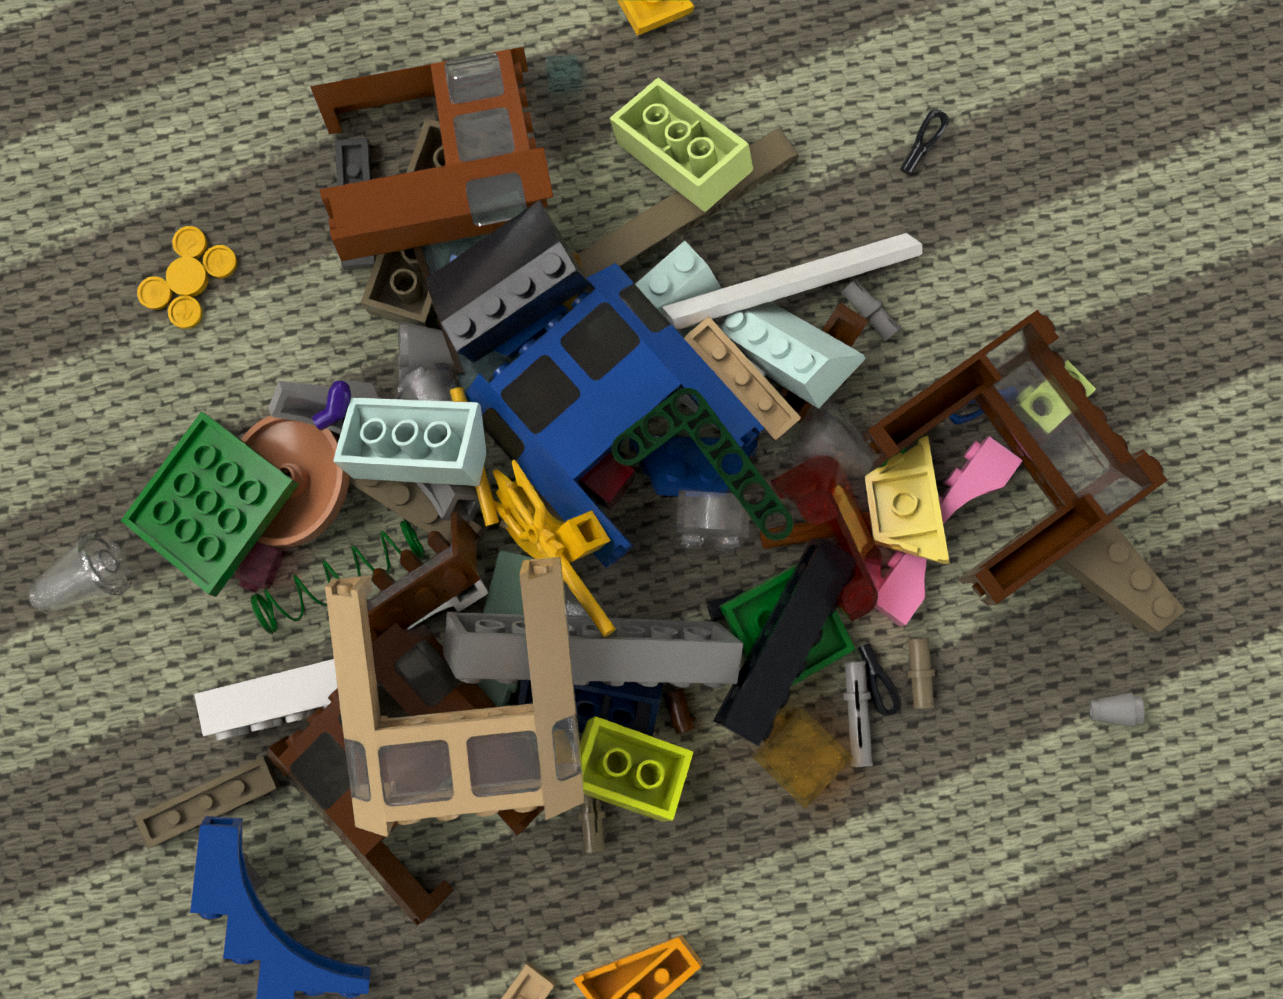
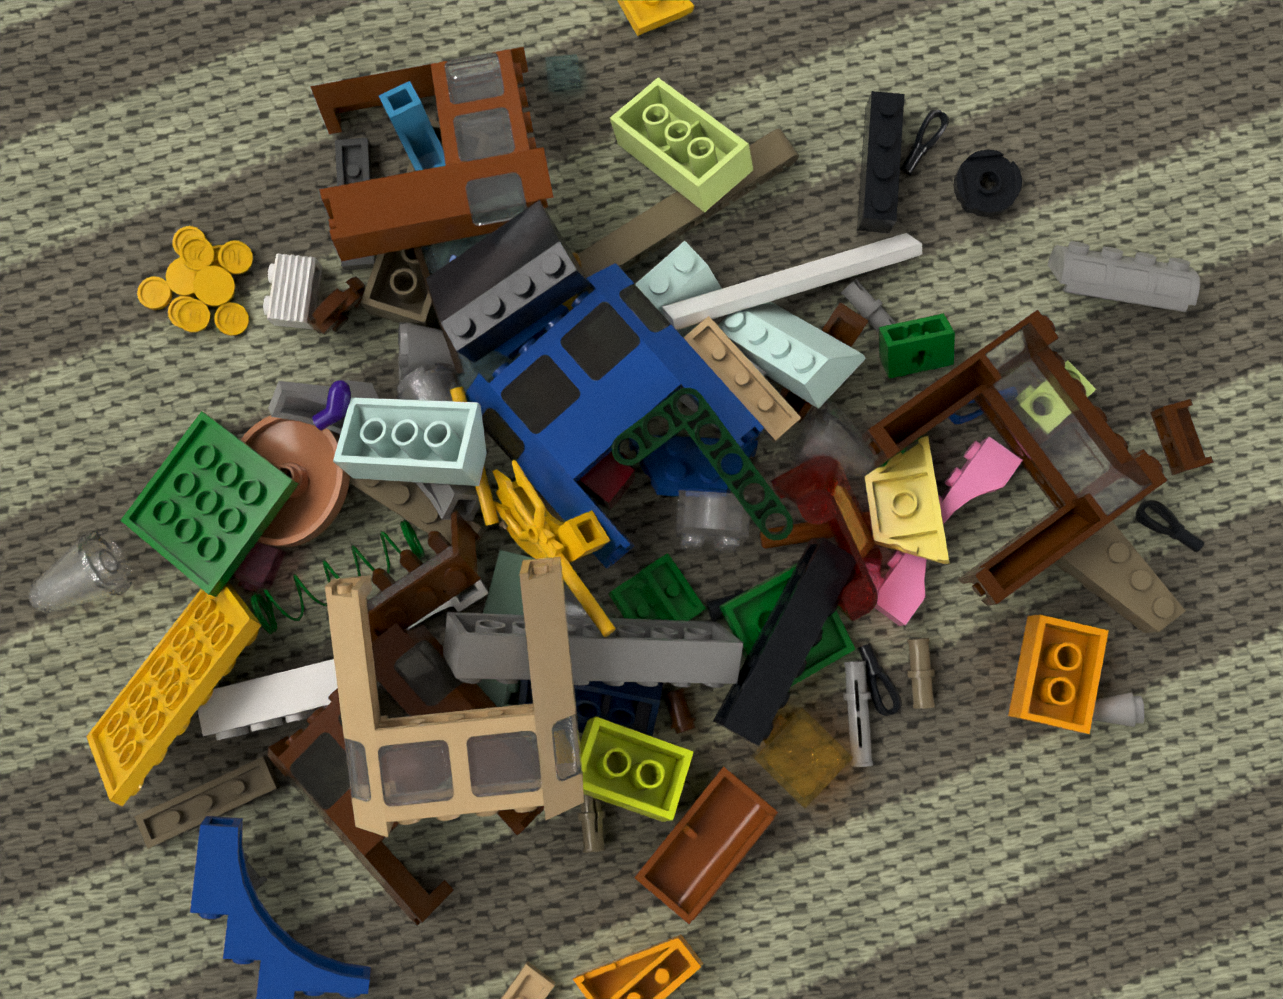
none -> yellow plate [86,581,262,807]
none -> yellow piece [175,236,253,336]
none -> white brick [263,253,322,329]
none -> reddish brown plate [308,276,366,335]
none -> dark azure arch [379,81,446,171]
none -> green slope [608,553,706,621]
none -> dark orange container [634,766,778,924]
none -> black brick [857,91,905,233]
none -> green brick [879,313,955,378]
none -> black plate [953,149,1022,217]
none -> light orange brick [1008,615,1109,734]
none -> light grey container [1047,241,1200,312]
none -> black piece [1136,500,1204,552]
none -> reddish brown hinge [1150,399,1214,475]

